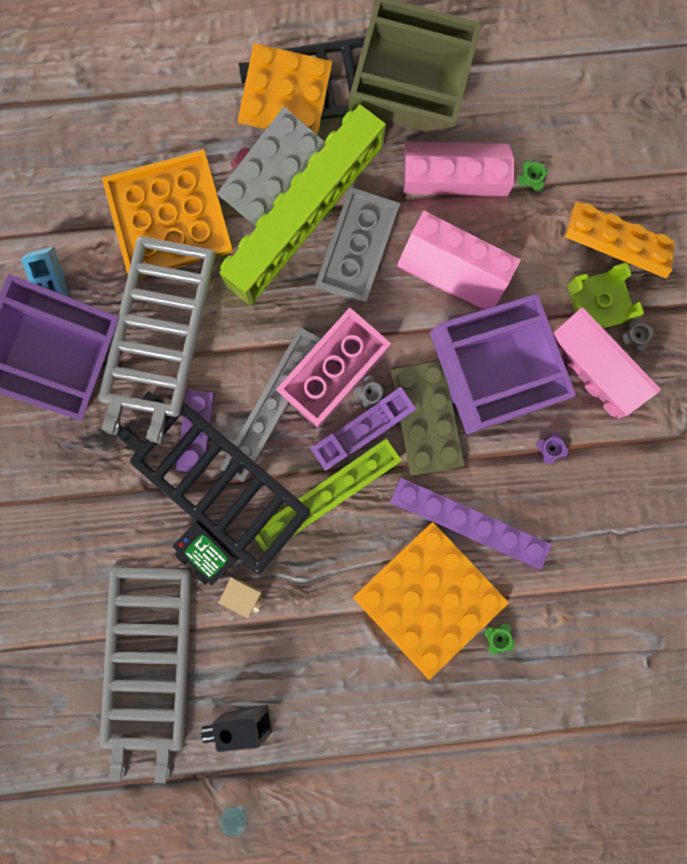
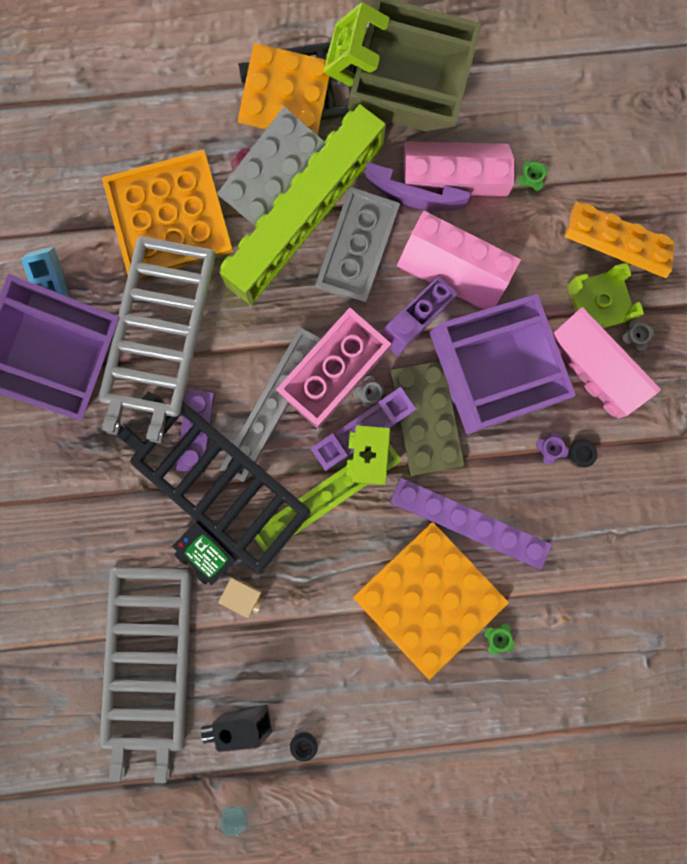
none -> black plate [290,732,318,762]
none -> lime panel [323,2,390,87]
none -> lime brick [346,426,390,486]
none -> medium lavender slope [365,162,471,211]
none -> medium lavender slope [381,276,458,356]
none -> black tile [568,440,597,468]

